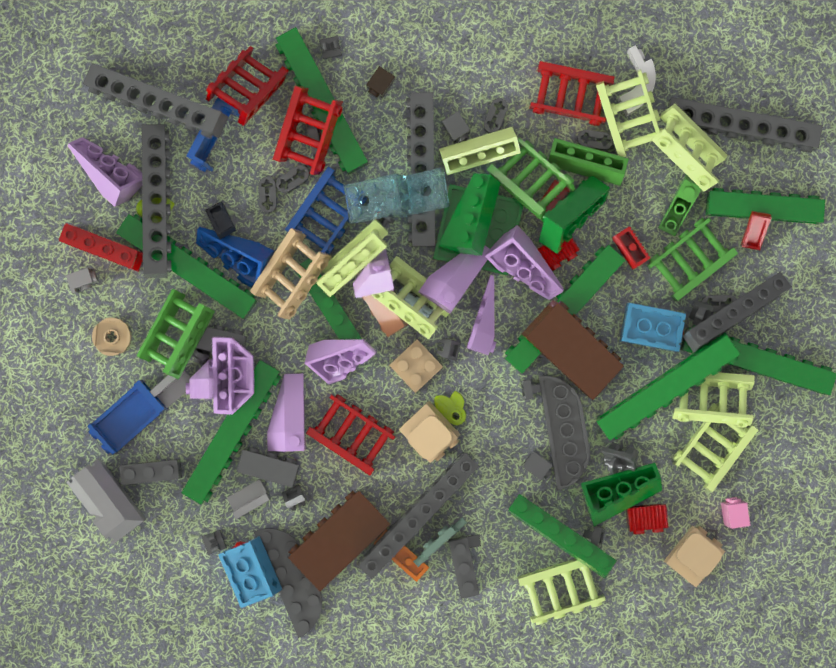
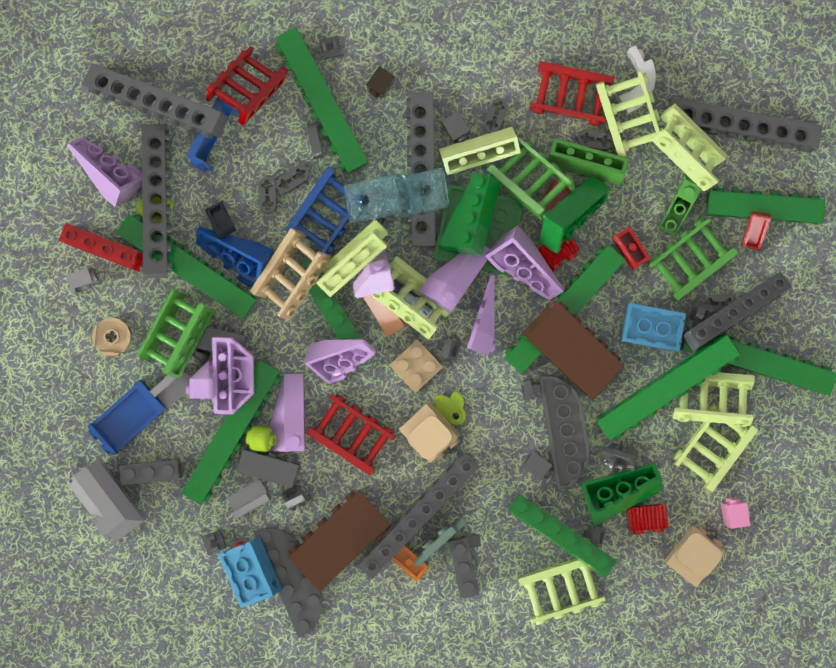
red fence [272,86,343,175] -> none
none -> lime head [246,426,276,452]

